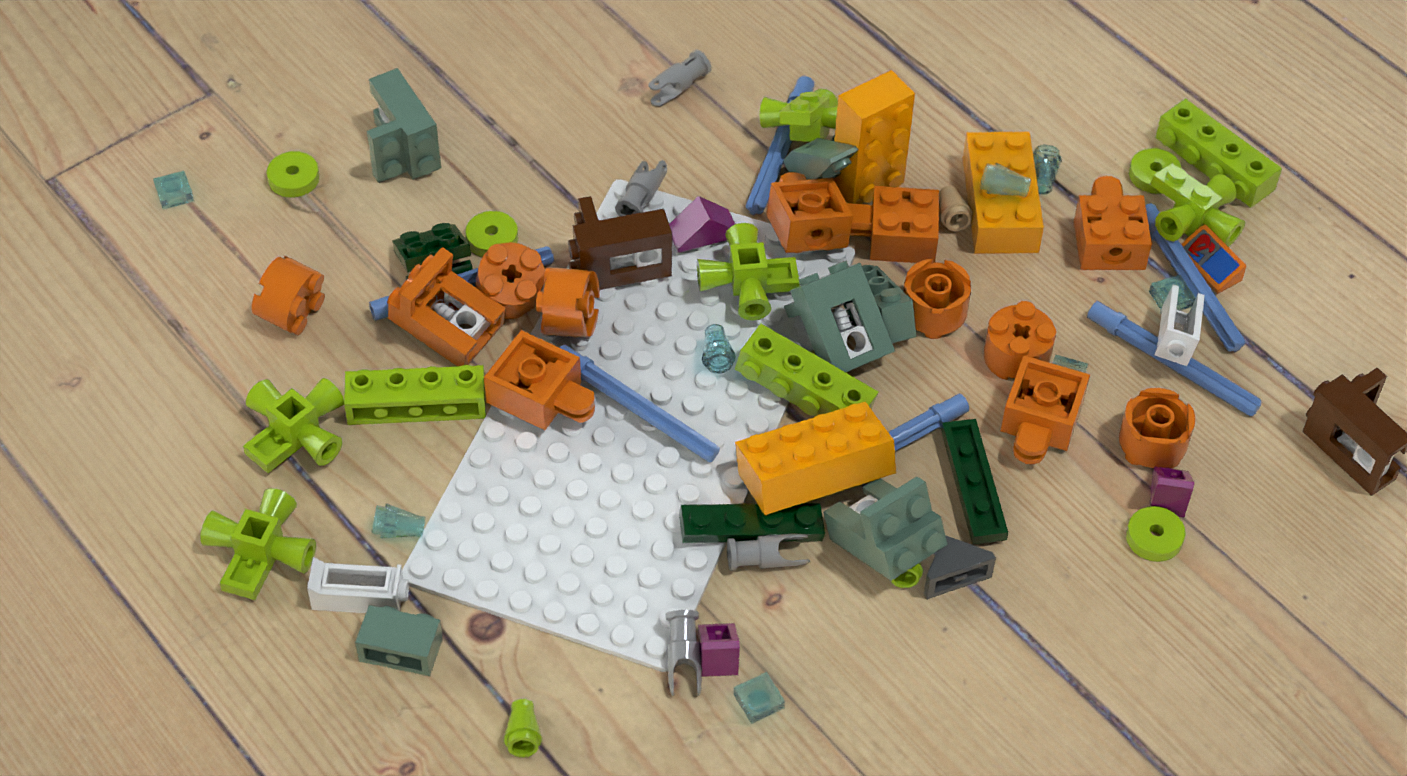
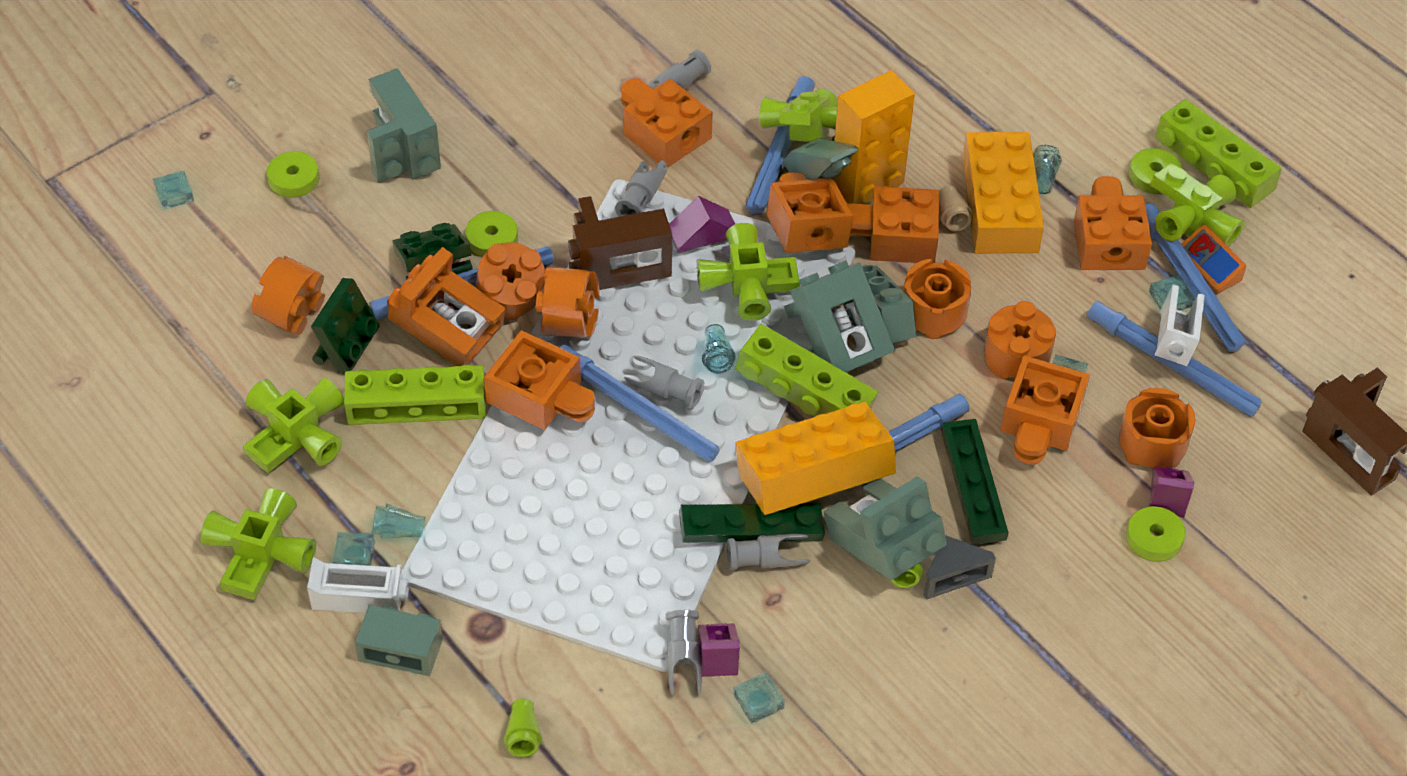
clear light blue cone [980,162,1031,197] -> none
none -> dark green plate [311,278,380,374]
none -> clear light blue plate [333,532,375,566]
none -> orange brick [621,78,713,168]
none -> light grey piece [624,355,705,408]

